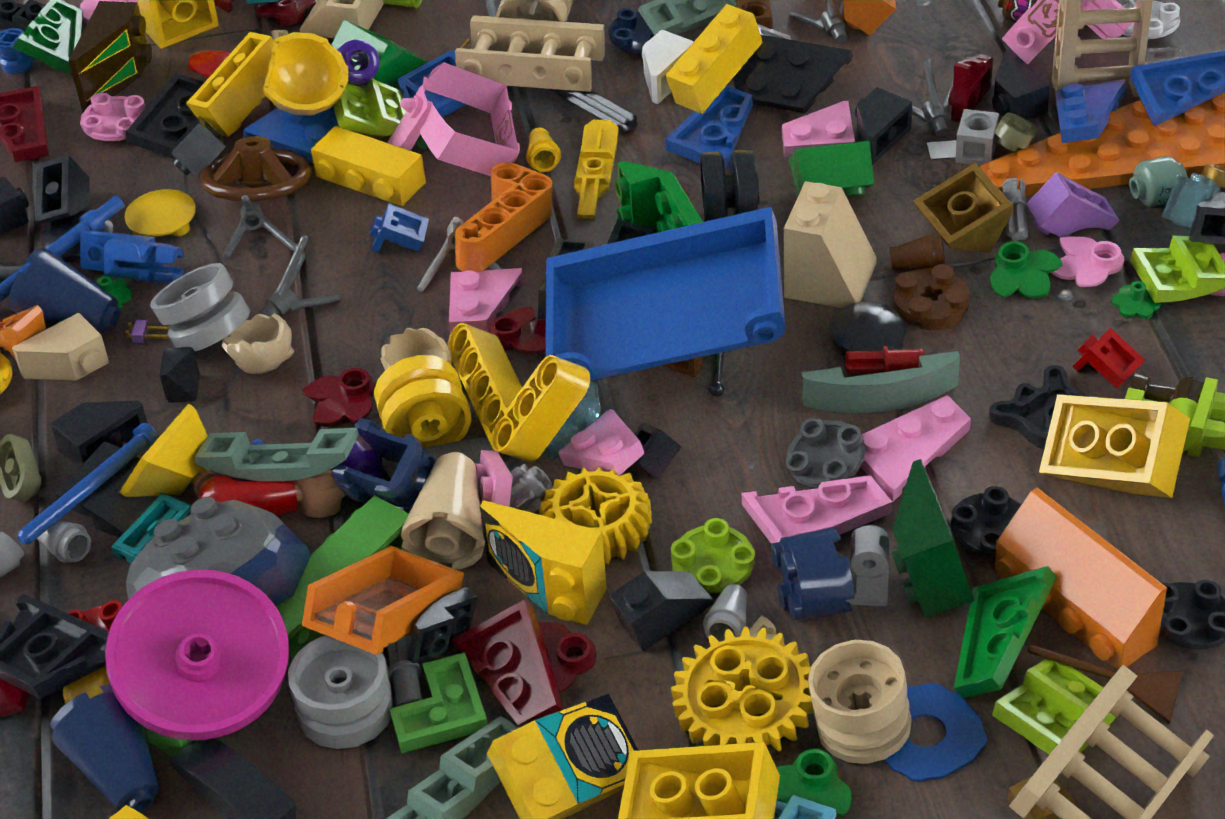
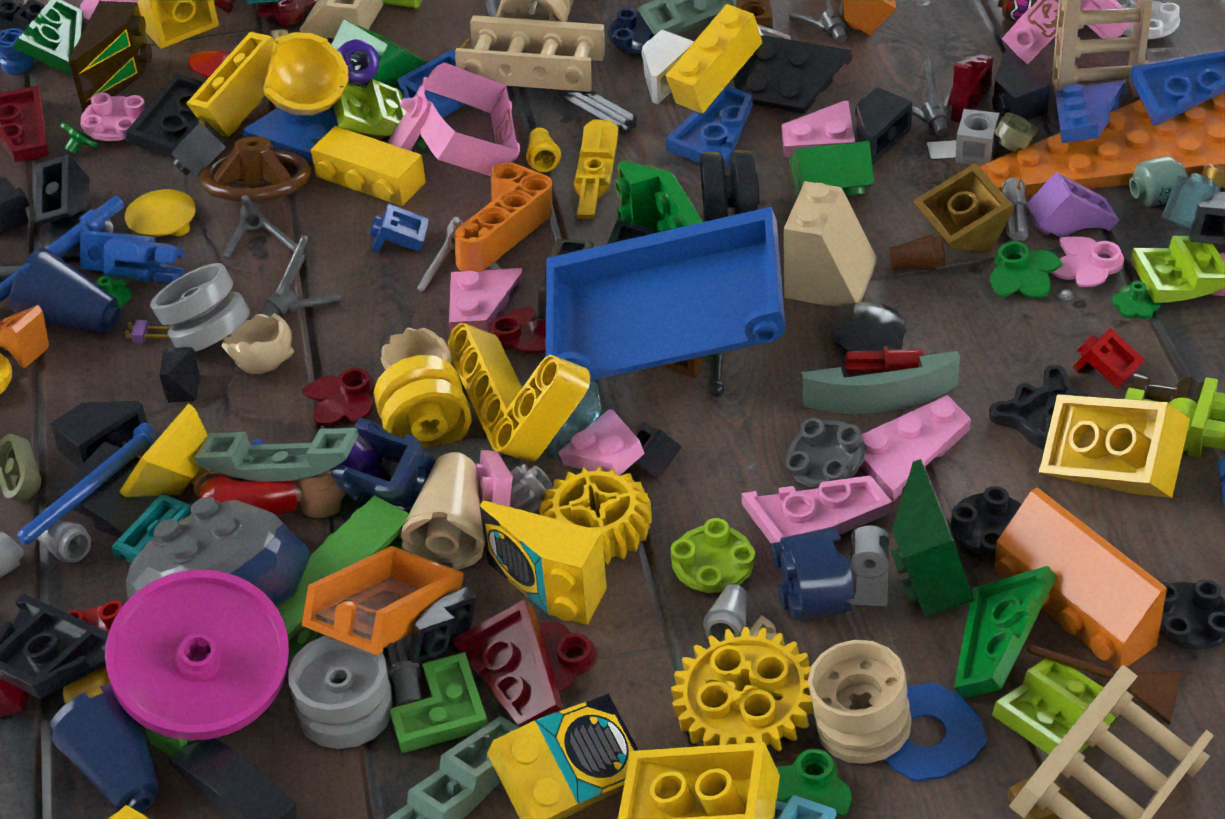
tan slope [12,313,109,381] -> none
black slope [609,571,714,652] -> none
reddish brown plate [893,264,970,330] -> none
none -> green plant [60,122,100,155]

